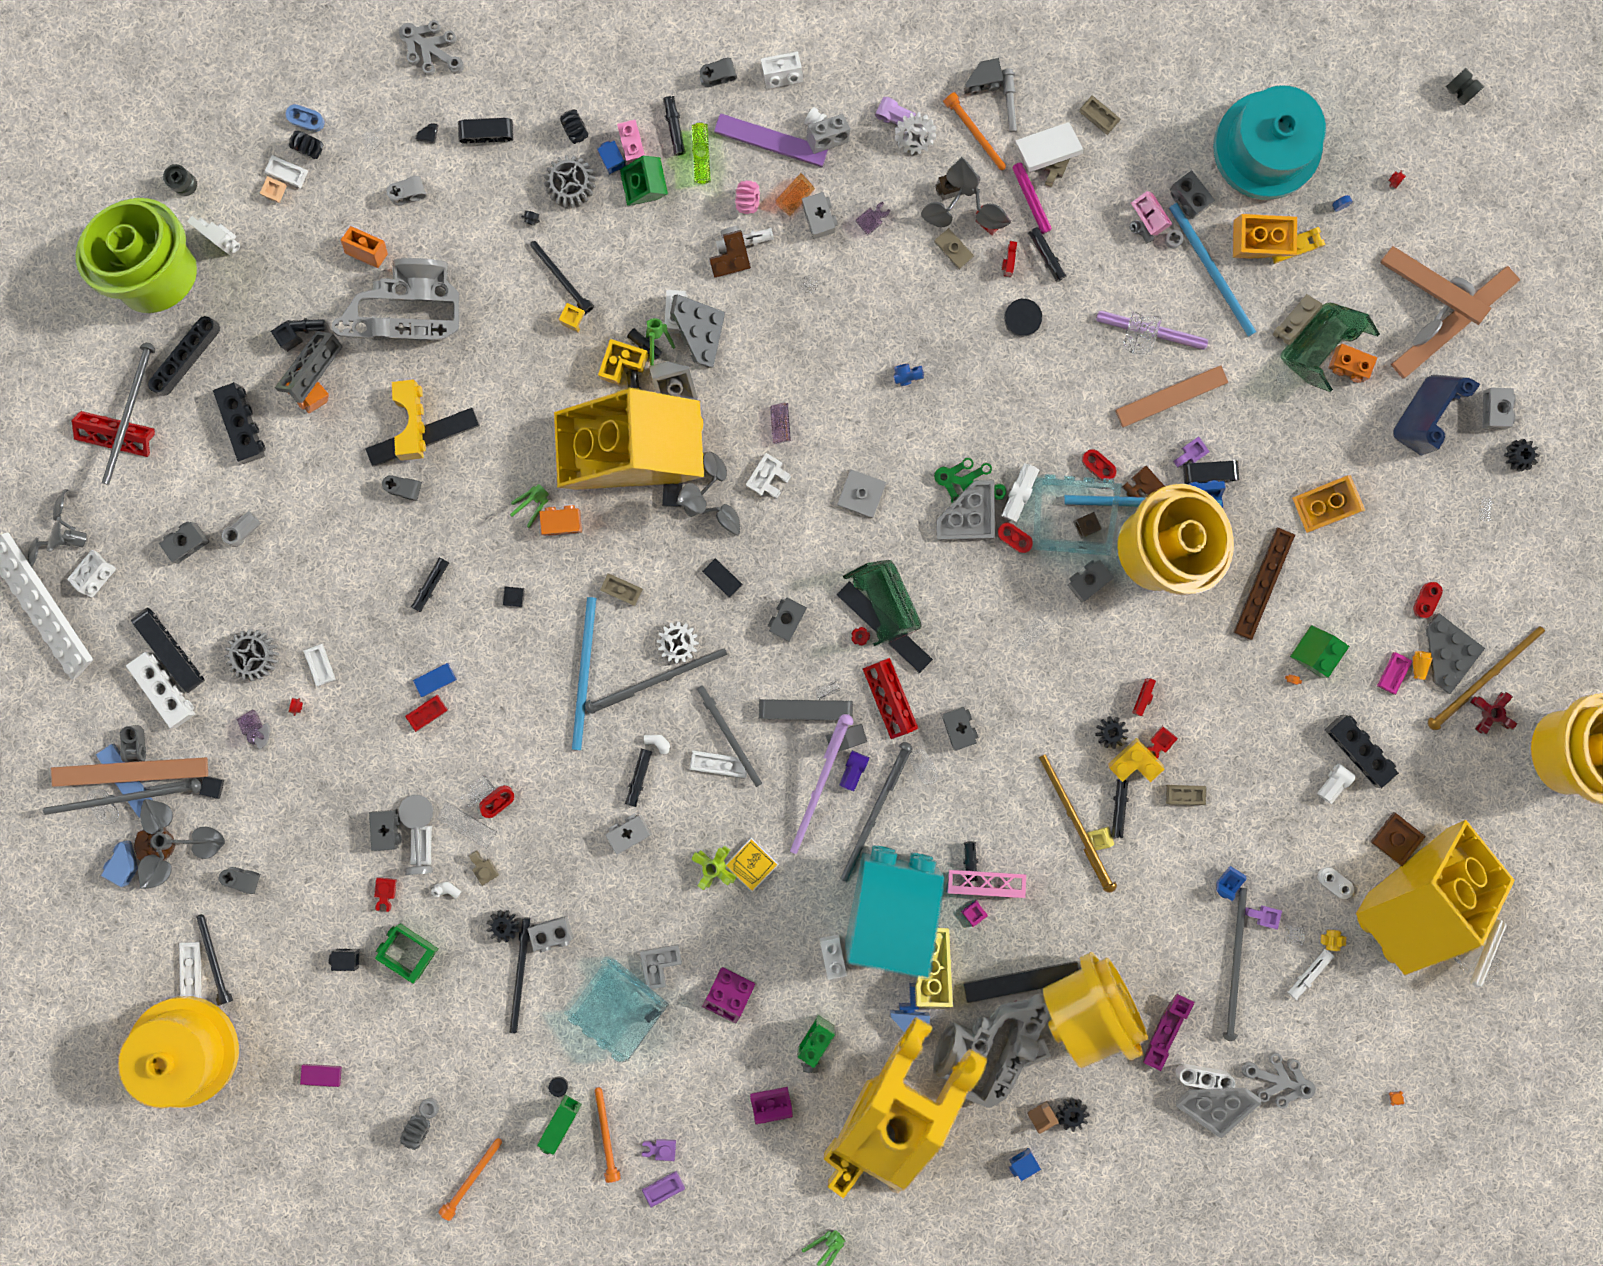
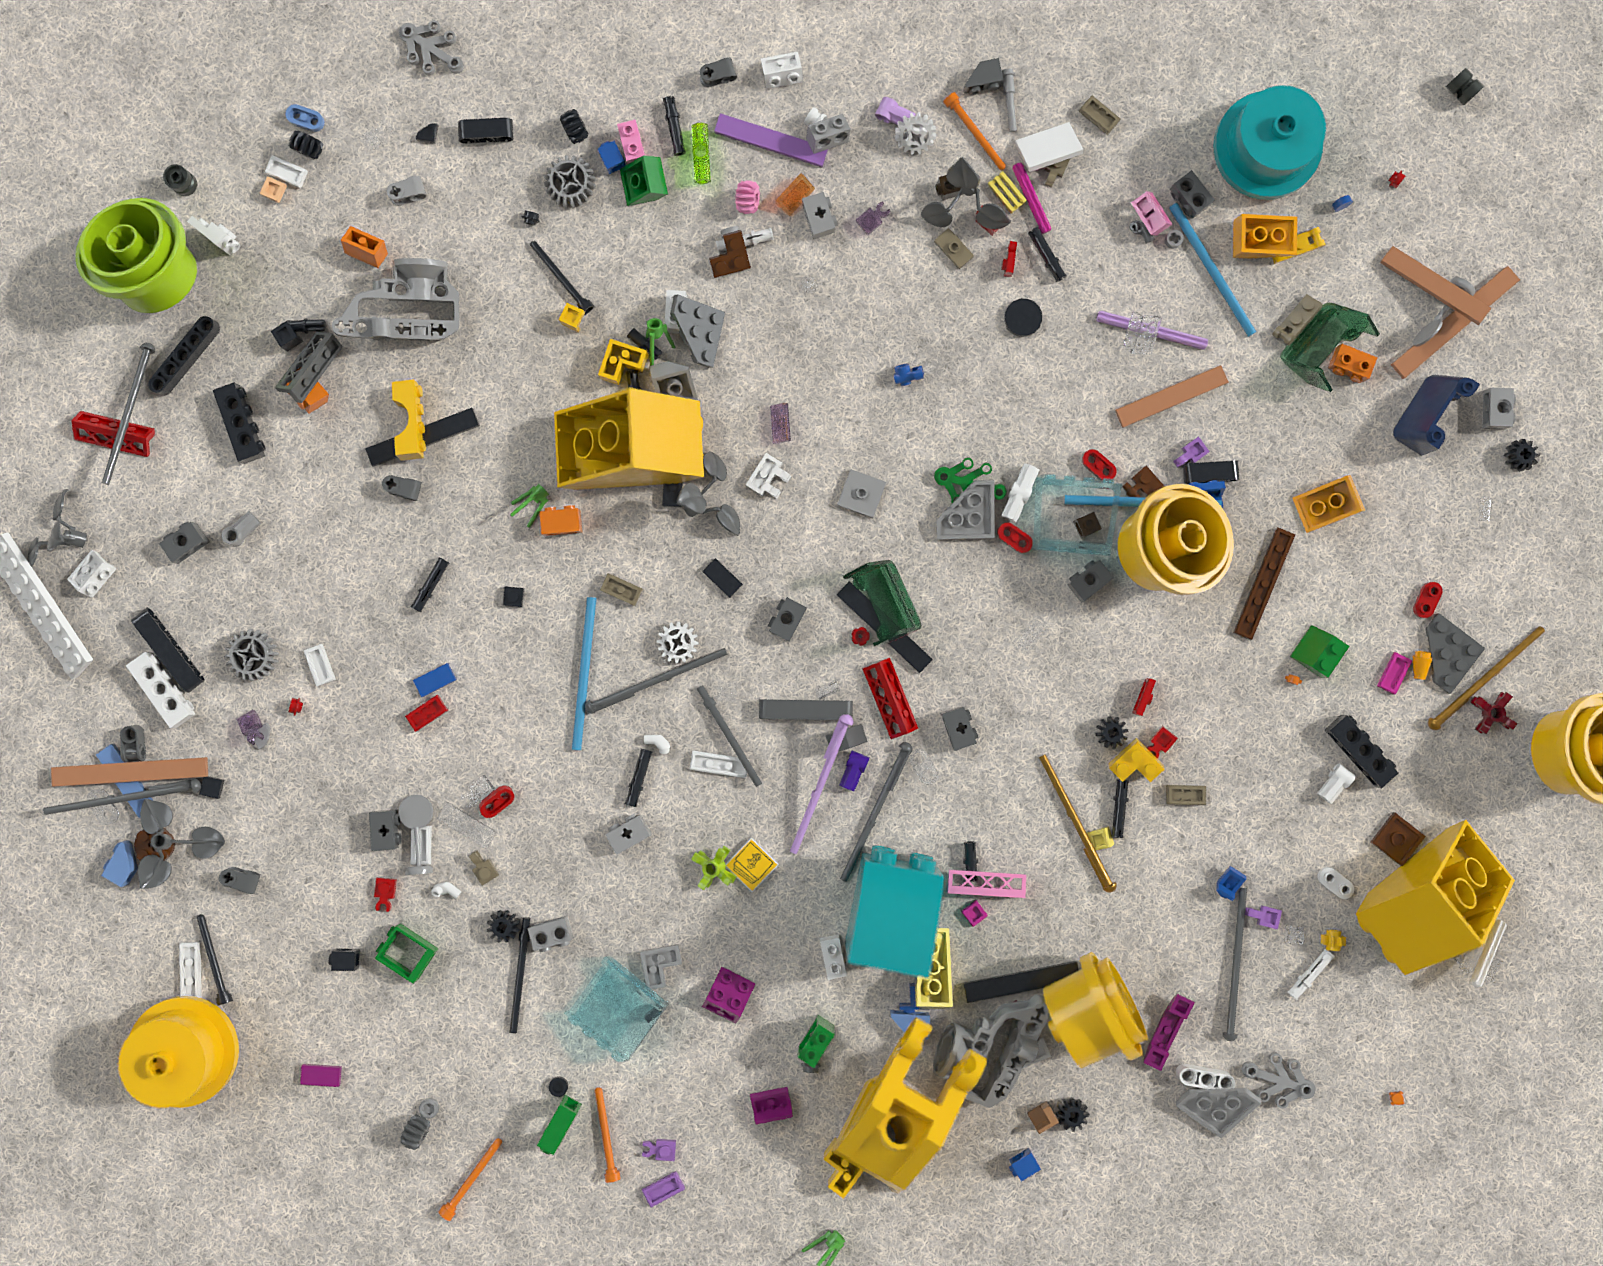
none -> light yellow tile [988,171,1027,214]

